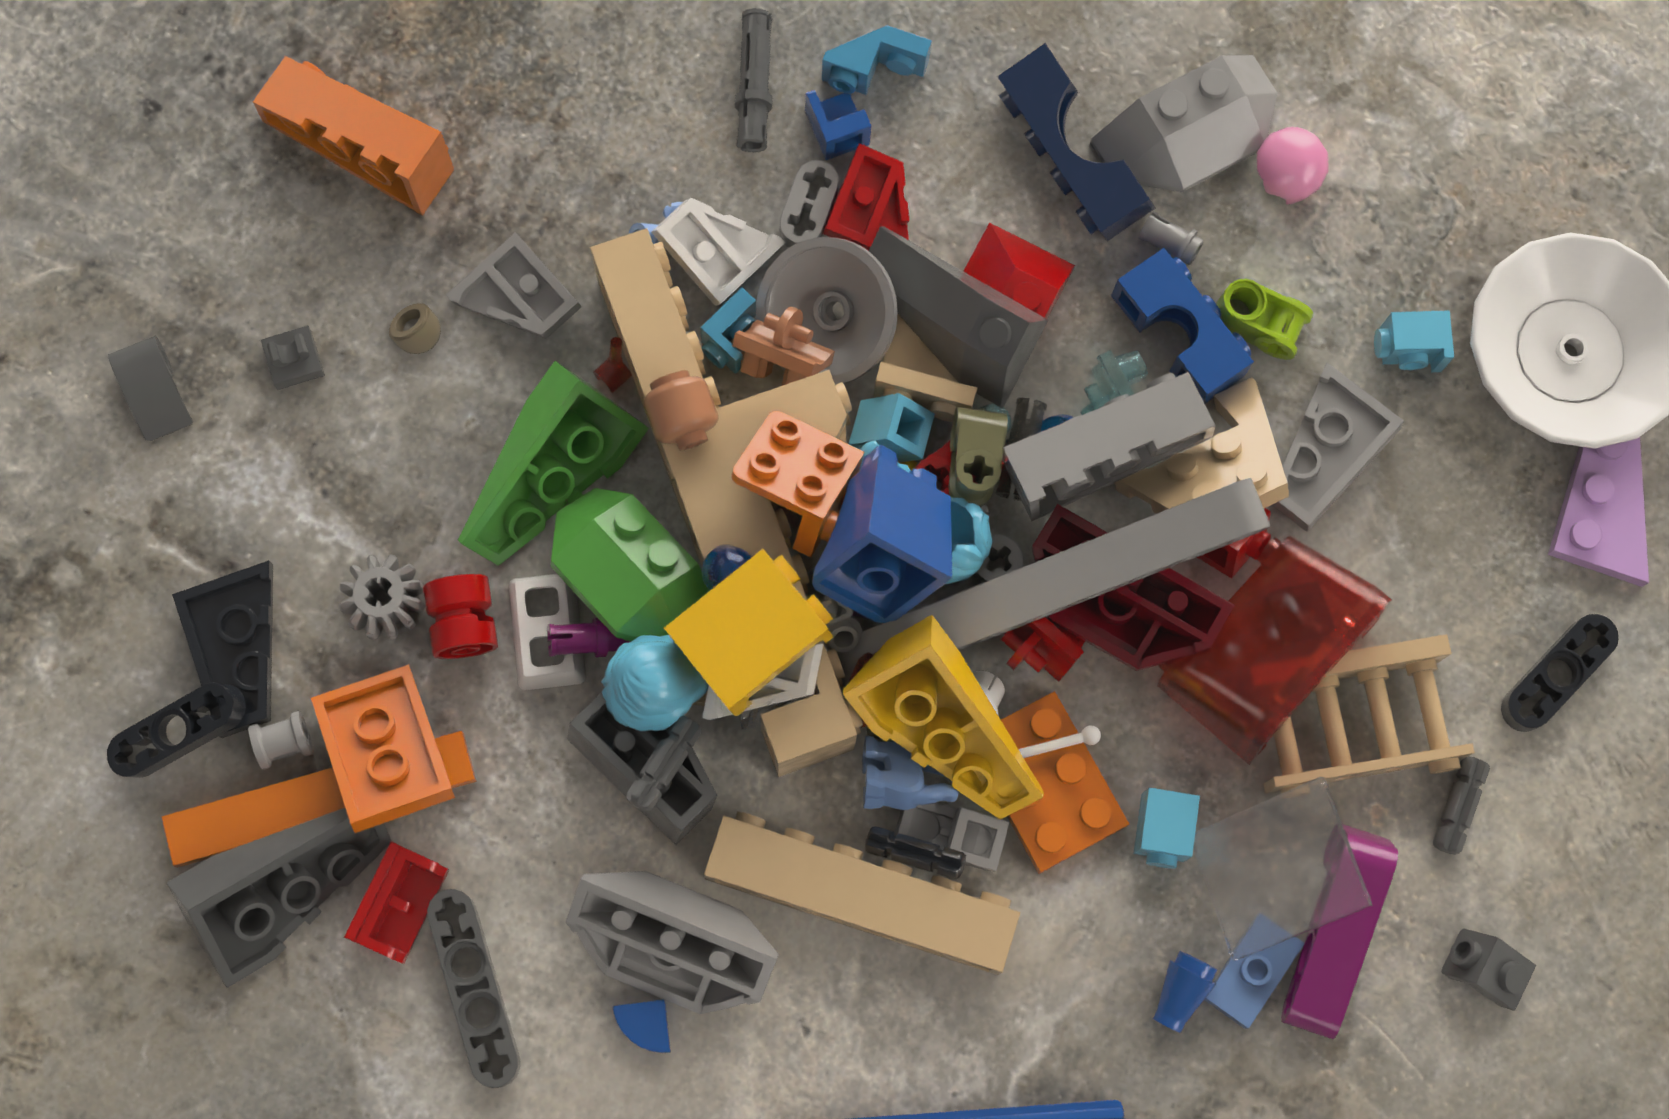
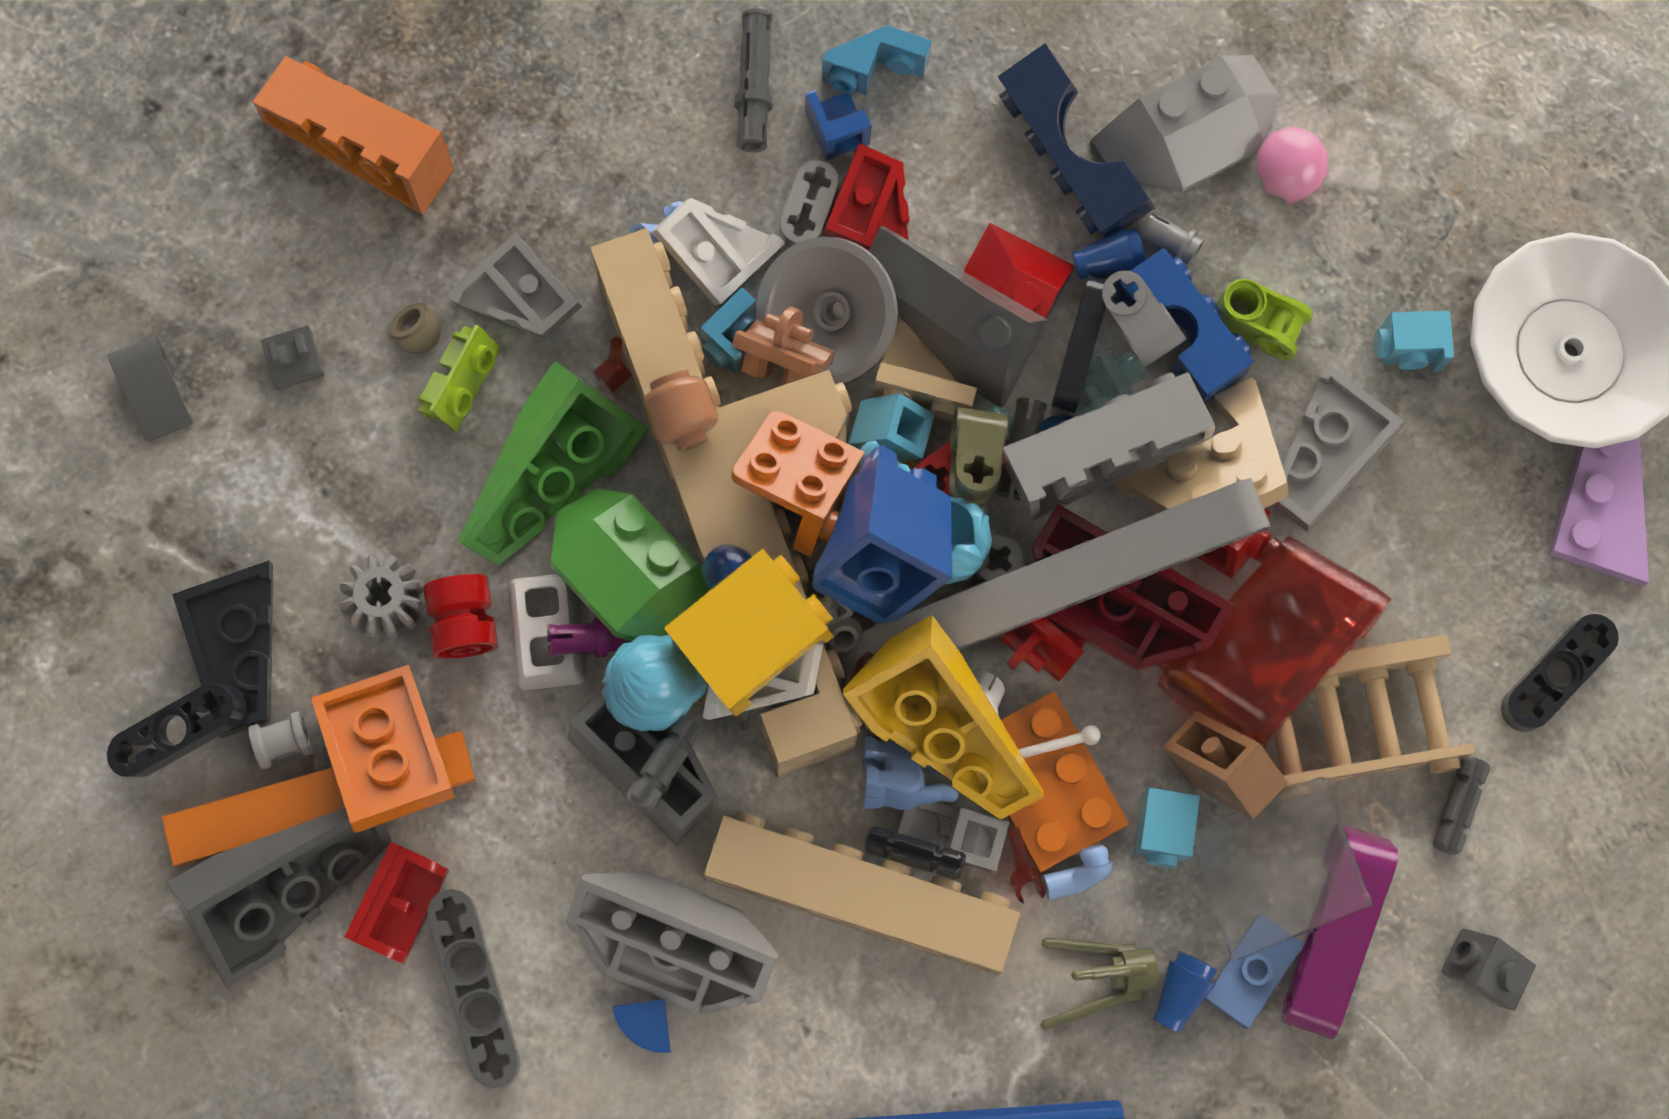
none -> lime hinge [417,325,502,432]
none -> clear red hand [1007,827,1046,903]
none -> olive plant [1040,938,1159,1030]
none -> light blue arm [1042,845,1113,900]
none -> black beam [1051,275,1106,413]
none -> blue cone [1072,227,1146,280]
none -> light grey piece [1102,271,1187,368]
none -> medium nougat brick [1163,710,1288,820]

